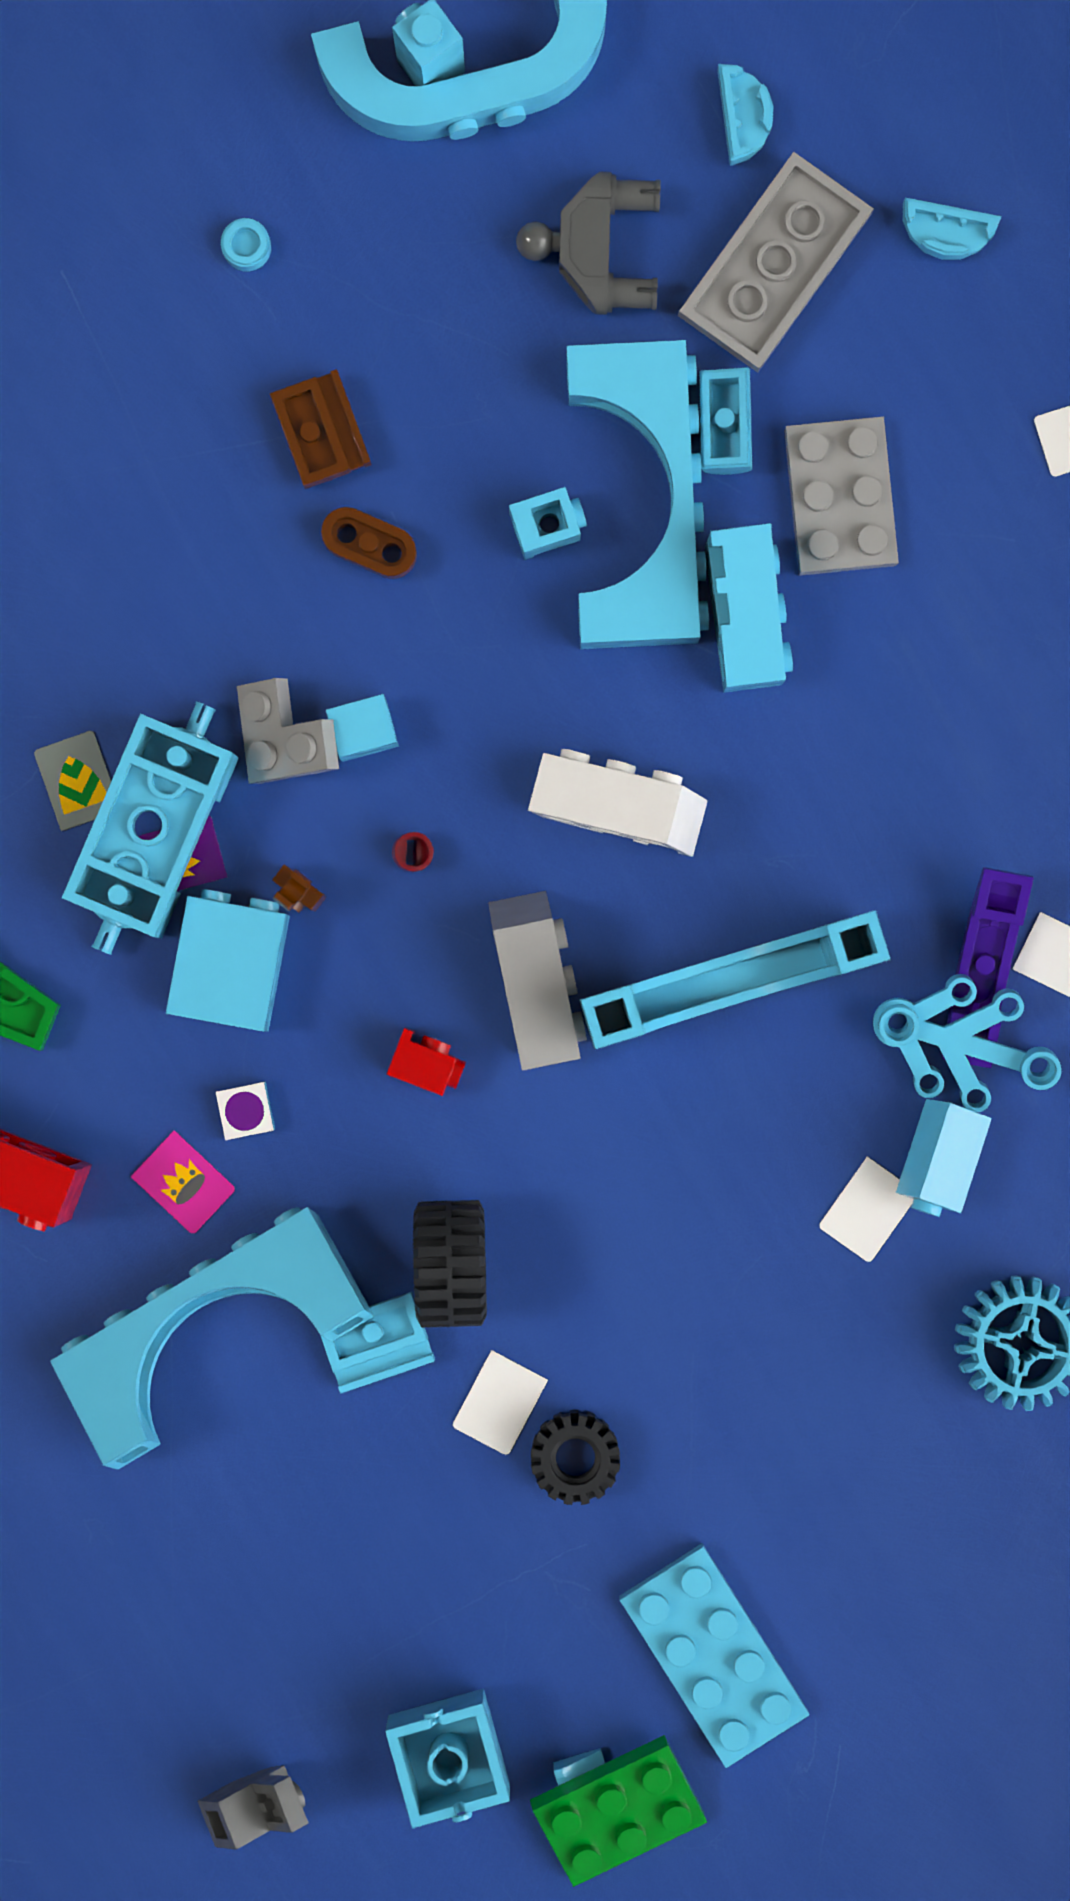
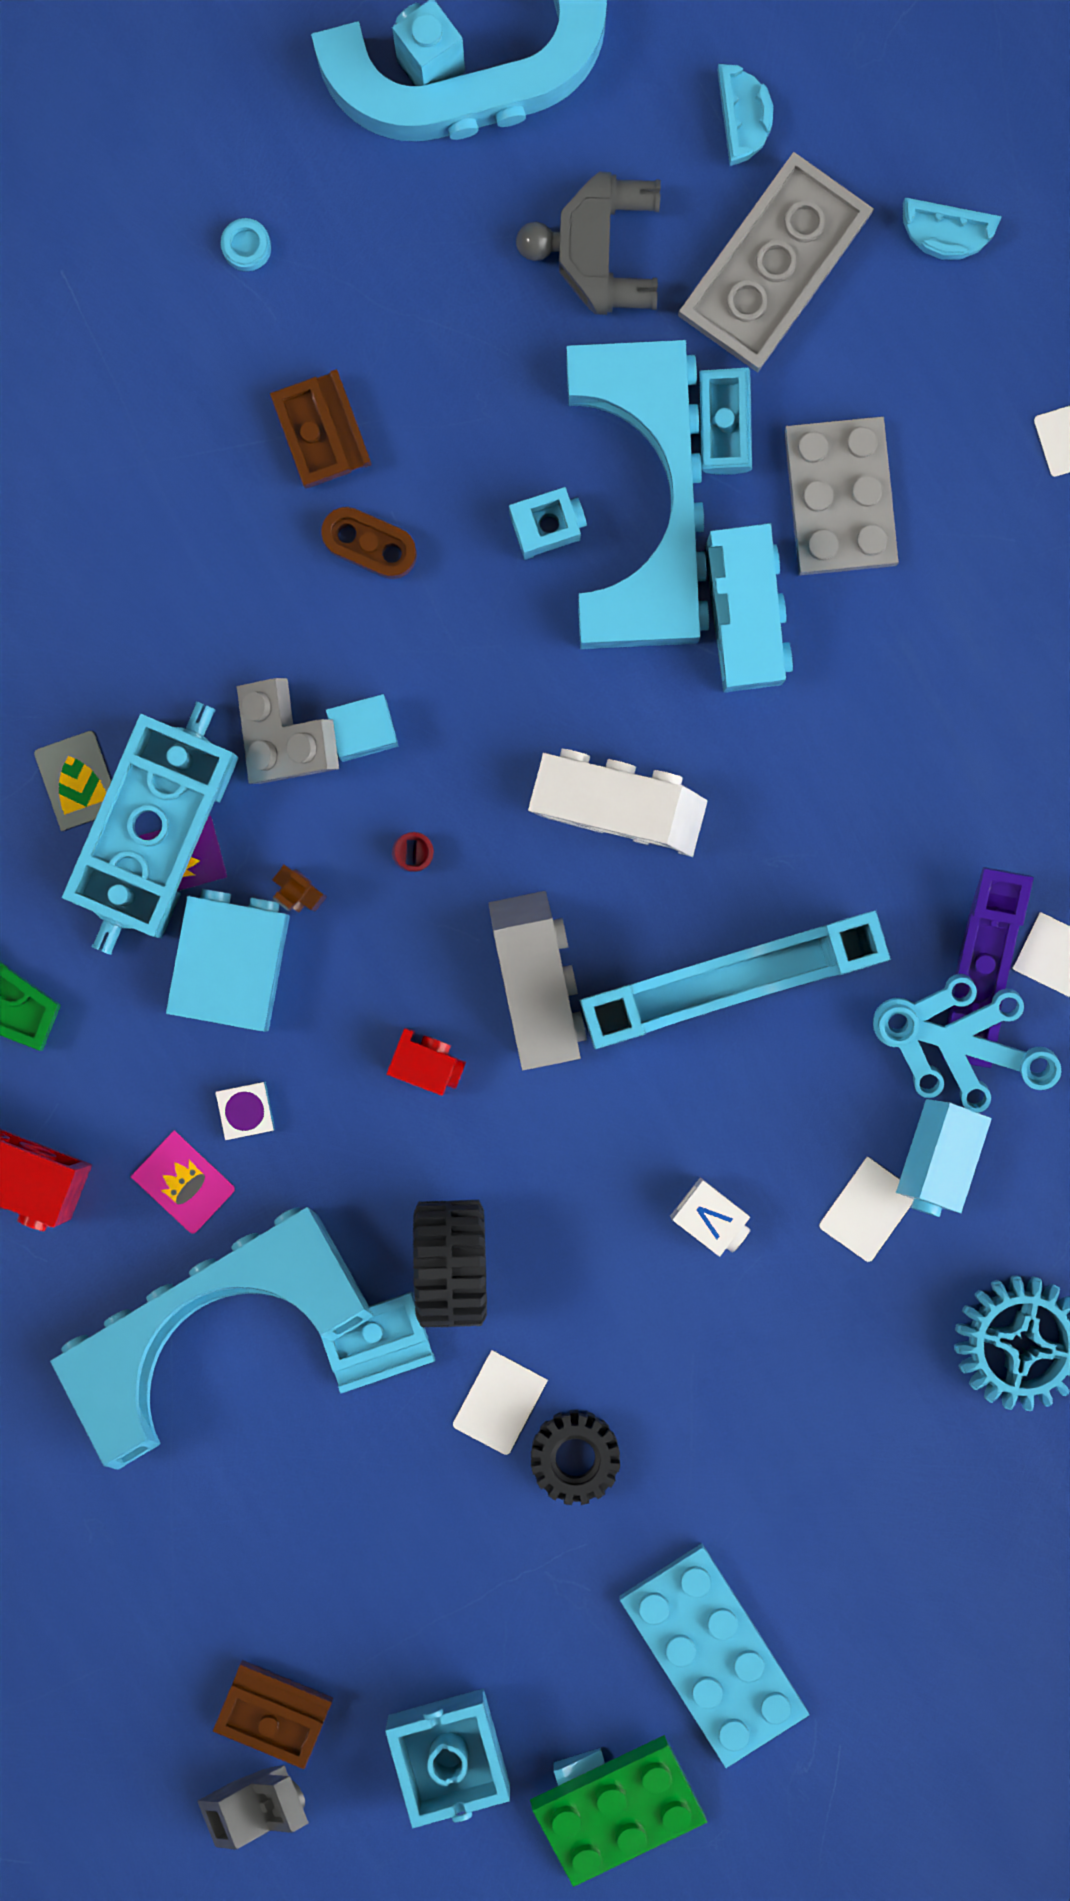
none -> reddish brown plate [212,1660,333,1769]
none -> white brick [670,1178,750,1257]

